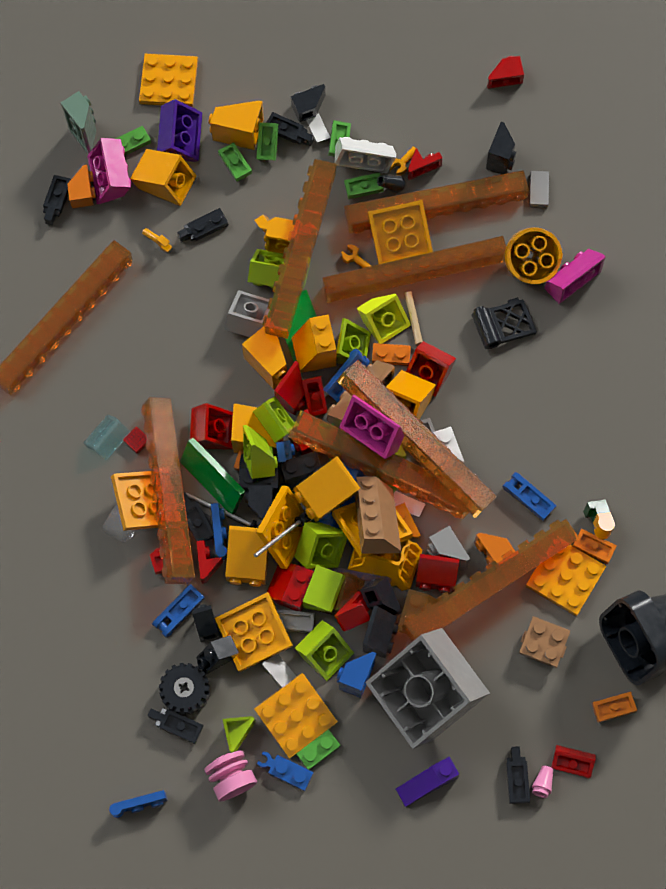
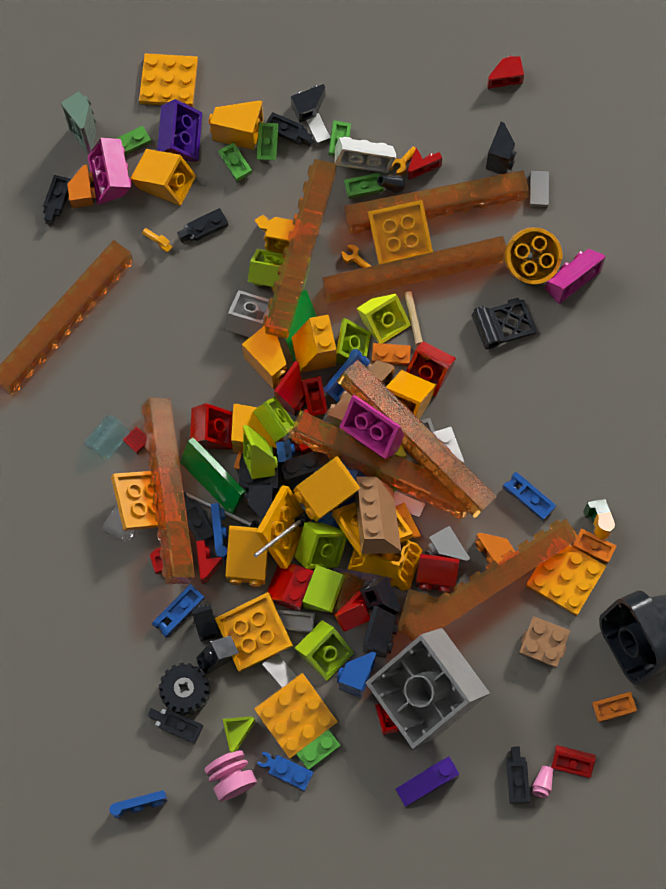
none -> red slope [375,704,400,736]

